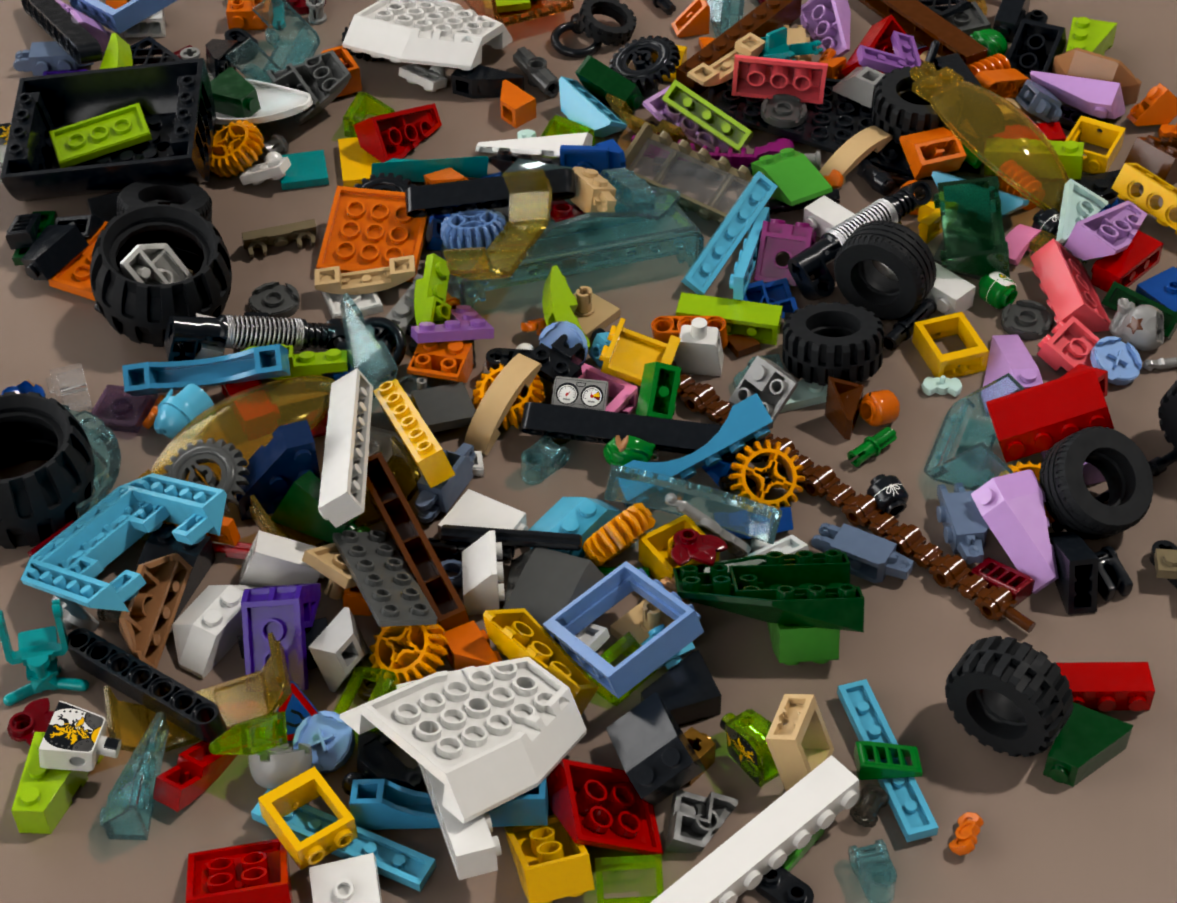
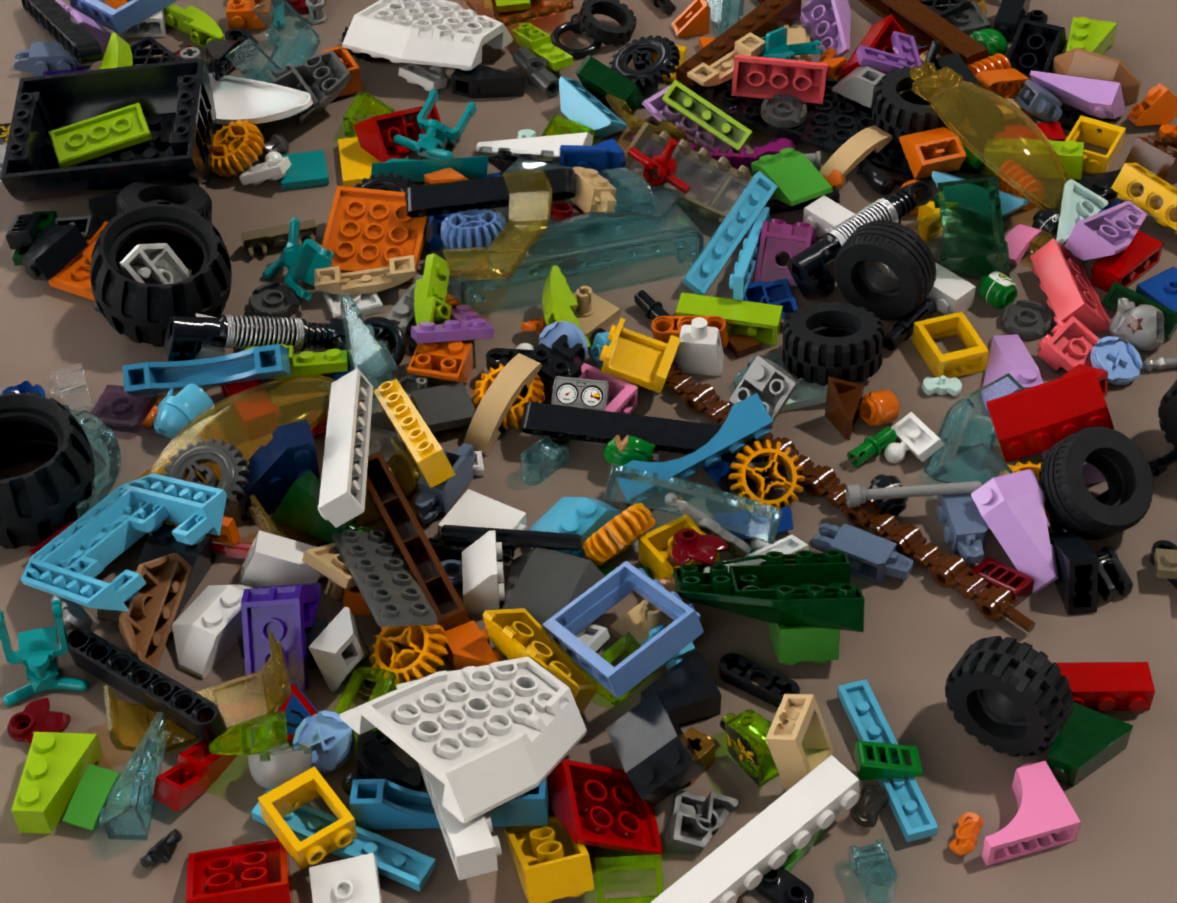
torso [39,700,121,772] -> none
dark green slope [210,67,261,118] -> none
orange slope [500,79,537,128] -> none
green brick [636,362,681,419] -> none
none -> bright green slope [62,764,121,832]
none -> black piece [140,828,183,868]
none -> lime slope [164,4,224,48]
none -> teal piece [262,217,335,301]
none -> teal piece [393,89,477,159]
none -> lime slope [511,23,574,71]
none -> red bar [627,138,691,202]
none -> black axle [634,290,670,320]
none -> black beam [719,653,800,708]
none -> light grey piece [846,481,982,508]
none -> white plate [884,412,944,464]
none -> bright pink arch [981,761,1081,866]

